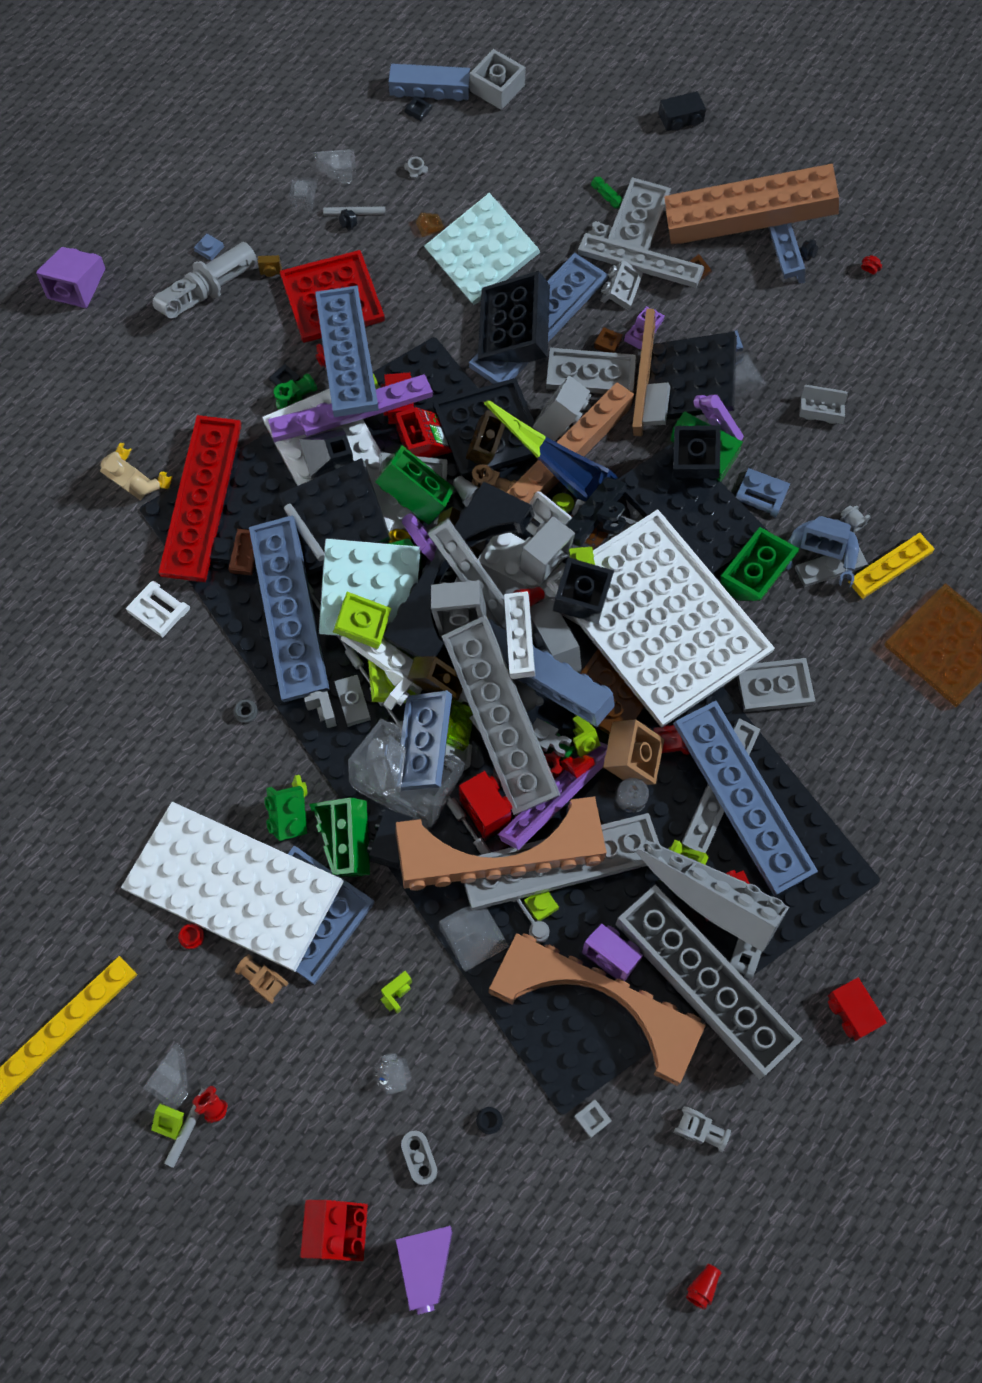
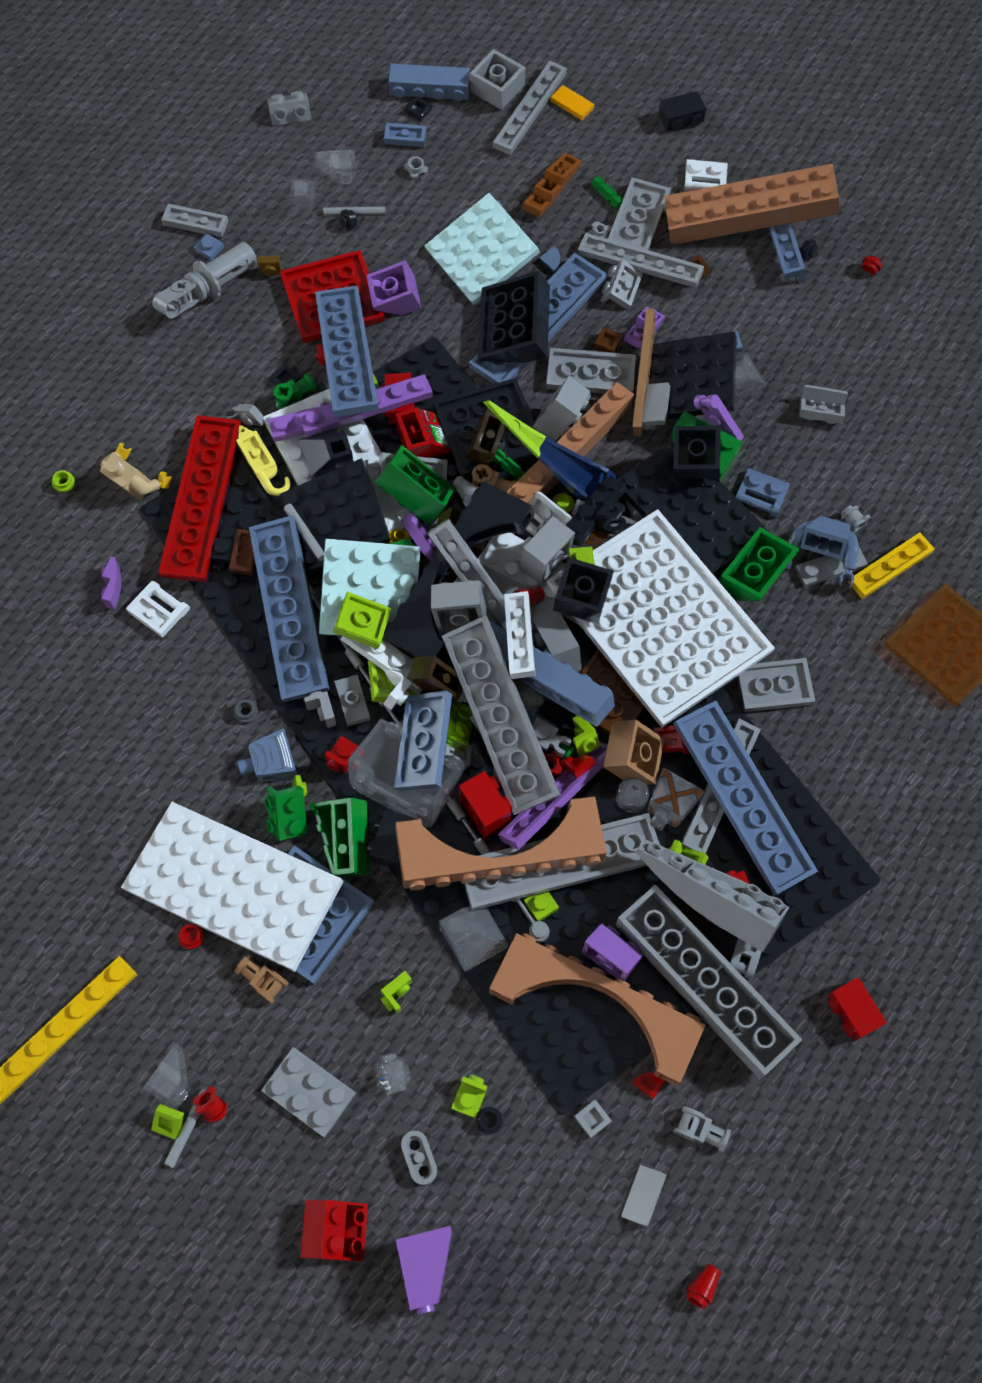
medium lavender slope [36,247,106,308] -> none
clear slope [366,734,406,796] -> none
clear orange slope [416,212,445,237] -> none
none -> lime plate [52,470,75,492]
none -> medium lavender slope [101,556,121,610]
none -> light grey plate [161,204,229,237]
none -> light grey plate [226,404,264,426]
none -> light yellow plate [236,425,290,496]
none -> sand blue torso [237,729,297,783]
none -> light grey plate [261,1047,356,1138]
none -> light grey bracket [267,91,312,126]
none -> red bracket [324,736,362,774]
none -> medium lavender slope [367,260,421,315]
none -> sand blue plate [384,123,427,147]
none -> lime bracket [451,1075,487,1119]
none -> light grey plate [493,61,567,156]
none -> green axle [493,449,526,481]
none -> dark orange slope [522,153,582,218]
none -> sand blue tile [539,246,560,274]
none -> light orange tile [550,85,594,120]
none -> light grey slope [621,1165,667,1228]
none -> red tile [631,1072,665,1099]
none -> clear torso [647,768,705,830]
none -> white plate [684,159,728,191]

